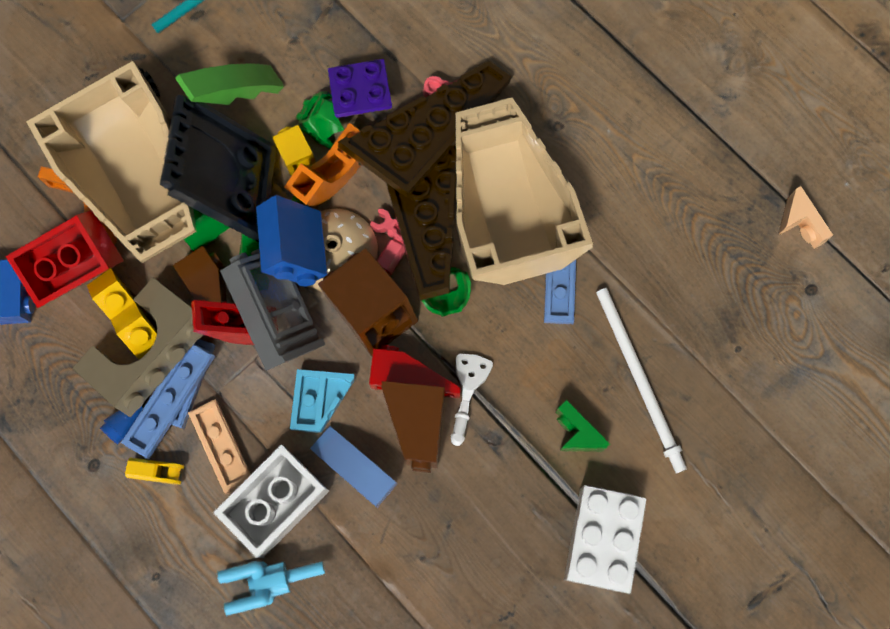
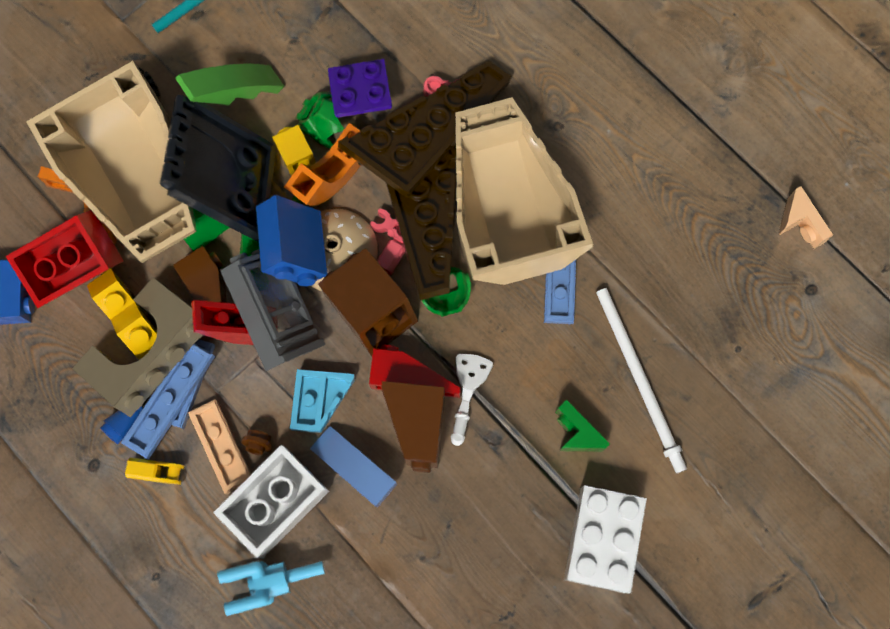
none -> reddish brown plate [241,430,272,455]

